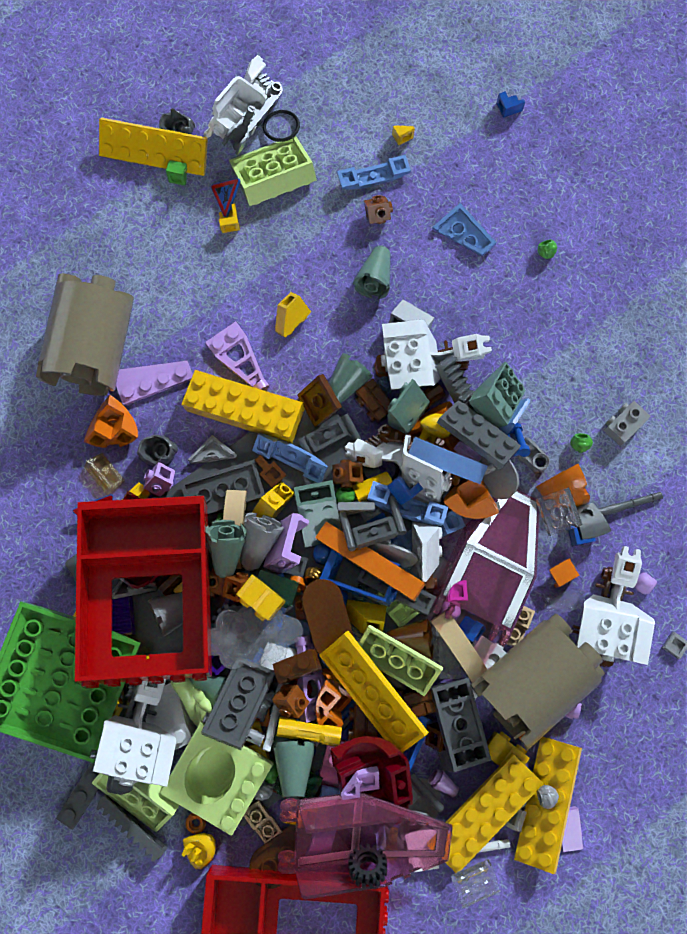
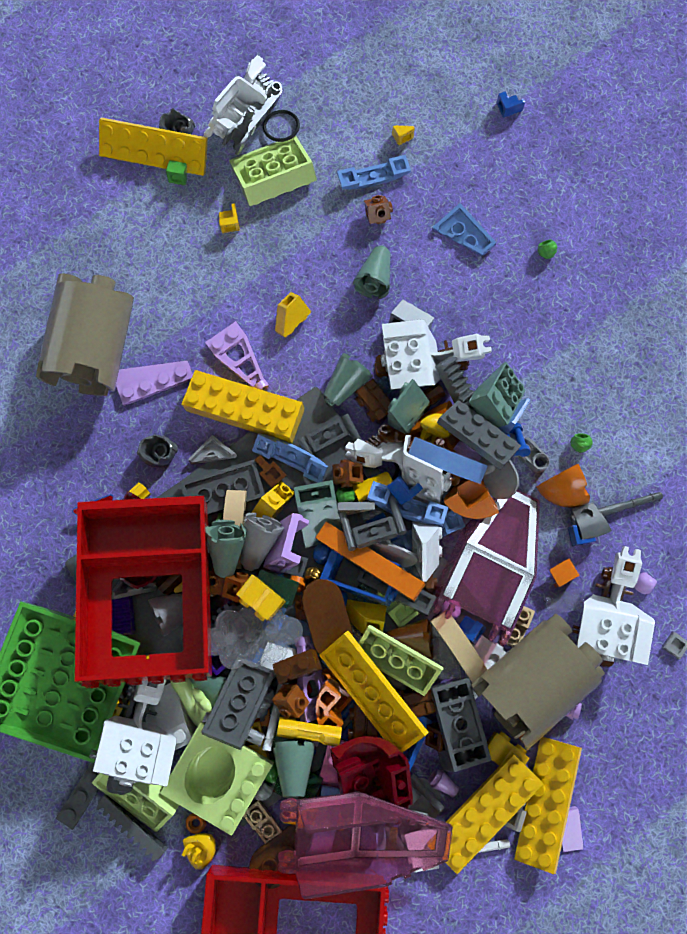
orange brick [84,395,138,448] -> none
clear yellow slope [84,453,125,495] -> none
lavender brick [144,462,175,497] -> none
piece [211,178,240,217] -> none
reddish brown plate [297,374,342,427] -> none
lavender slope [341,766,379,800] -> none
black tyre [348,844,387,889] -> none
dark pink tile [446,580,468,602] -> none
clear plate [451,859,501,908] -> none
clear plate [535,488,583,536] -> none
light grey piece [537,785,559,809] -> none
light grey brick [603,401,651,446] -> none

